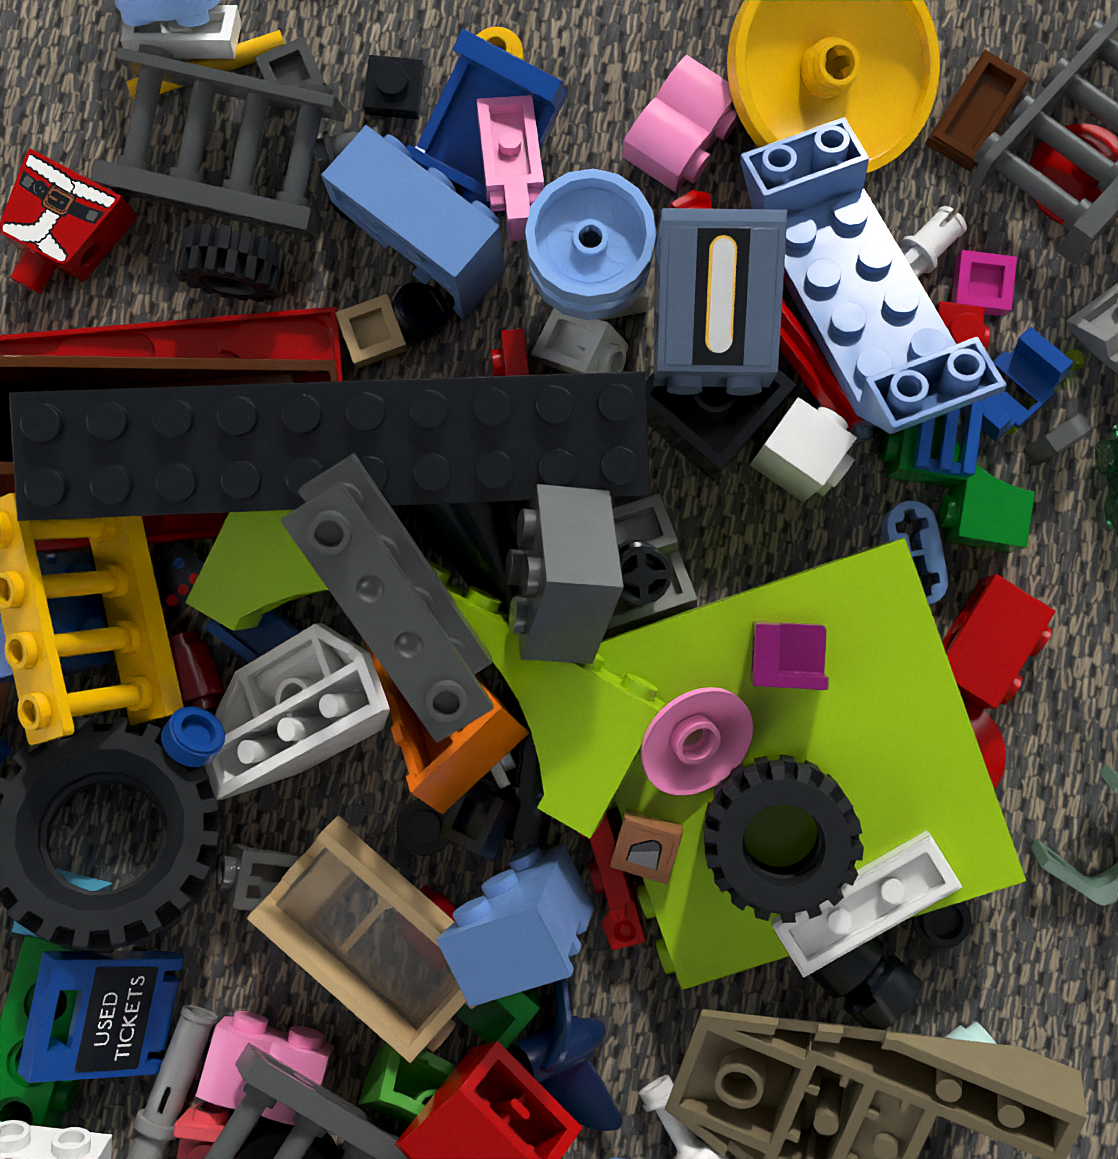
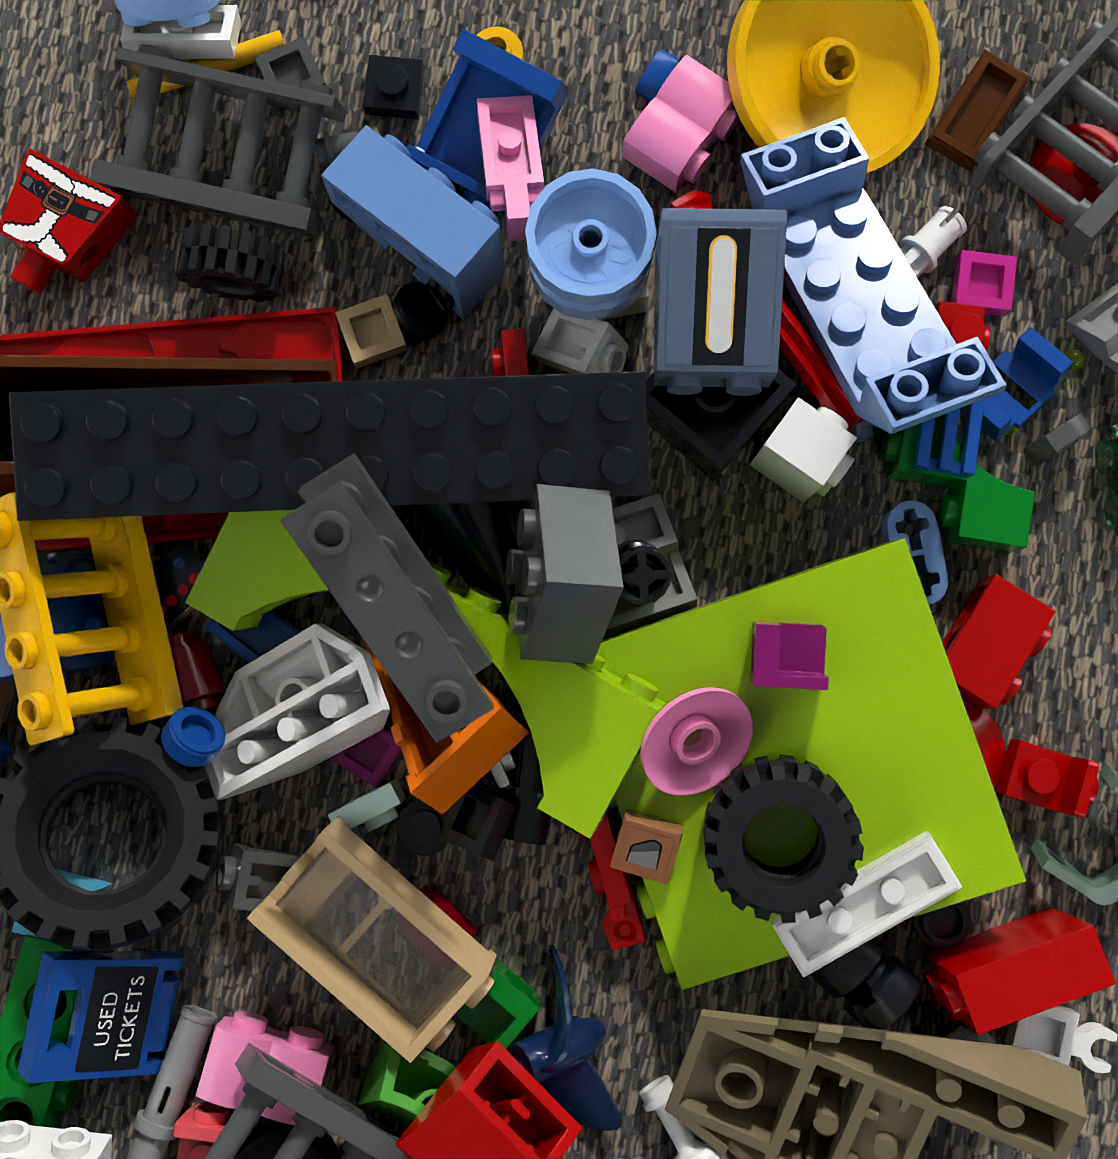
medium blue wedge [436,844,594,1007] -> none
none -> light aqua bracket [328,778,406,842]
none -> magenta tile [329,725,402,789]
none -> blue piece [635,49,683,102]
none -> red brick [922,907,1116,1035]
none -> red bracket [995,739,1099,819]
none -> white plate [1004,1006,1118,1073]

